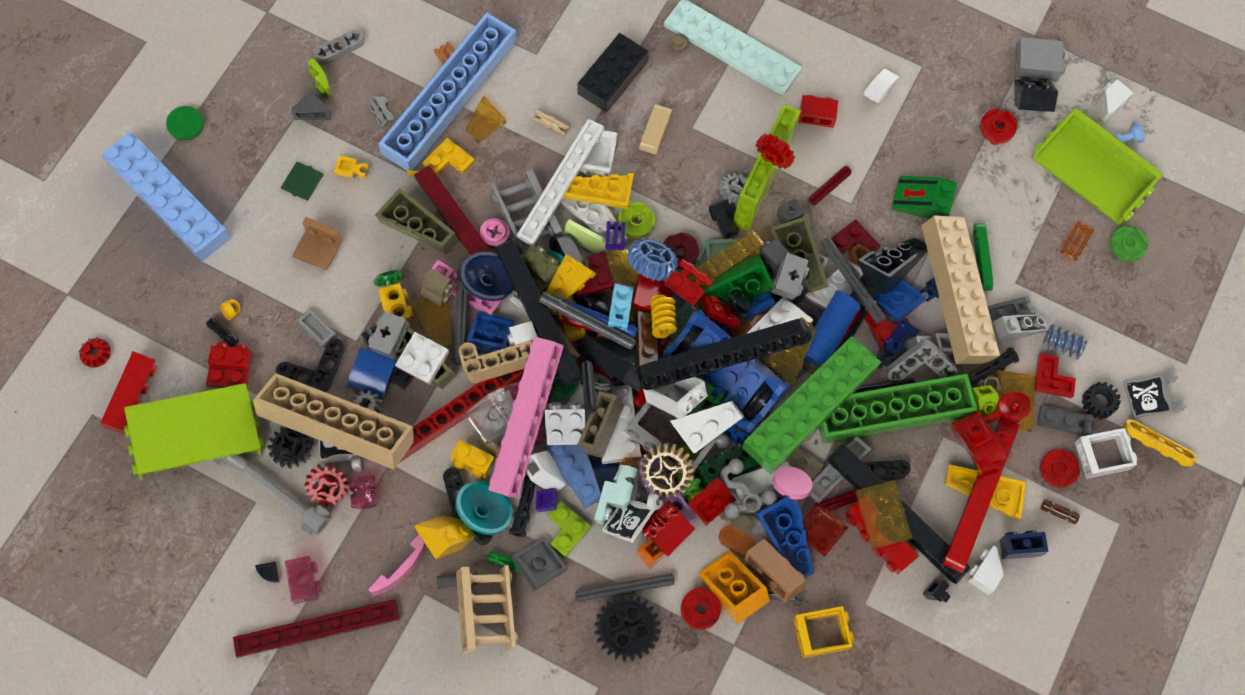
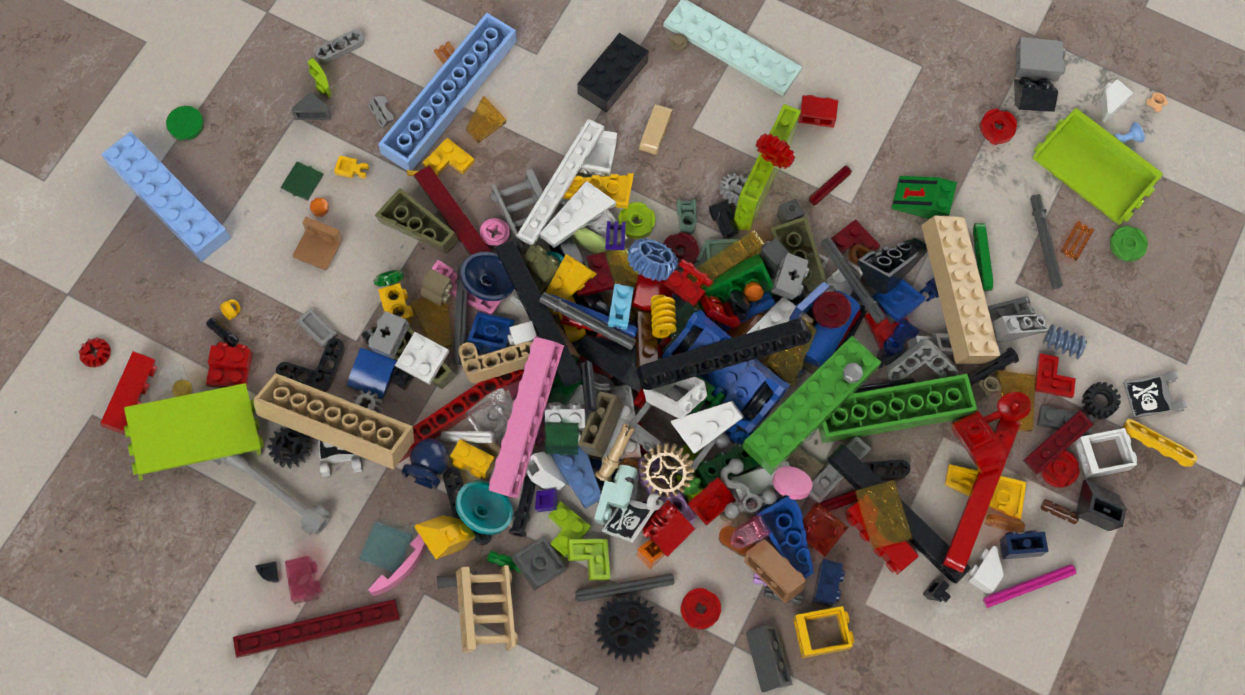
red gear [304,463,349,507] -> none
clear pink wheel [349,475,377,509] -> none
tan pin [532,110,570,136] -> none
light orange slope [698,551,770,624] -> none
white slope [863,69,899,103] -> none
lime brick [972,385,999,417] -> none
none -> clear yellow plate [172,380,193,397]
none -> orange tile [310,198,329,217]
none -> clear light blue tile [359,522,413,573]
none -> dark blue tile [401,439,449,489]
none -> white axle [440,431,494,443]
none -> white wing [540,181,616,248]
none -> clear green piece [545,421,578,456]
none -> lime plate [567,539,611,581]
none -> tan pin [595,424,635,482]
none -> sand green piece [676,198,697,235]
none -> clear pink piece [730,515,771,549]
none -> orange tile [744,282,764,302]
none -> dark grey panel [746,625,793,692]
none -> tile [789,282,829,321]
none -> dark blue brick [812,559,845,607]
none -> dark red tile [813,291,851,329]
none -> light grey tile [842,363,863,384]
none -> dark pink axle [983,564,1076,608]
none -> clear orange tile [985,515,1026,533]
none -> dark red tile [1023,410,1094,475]
none -> dark grey axle [1030,194,1063,289]
none -> black slope [1075,480,1127,531]
none -> light nougat plate [1146,92,1168,112]

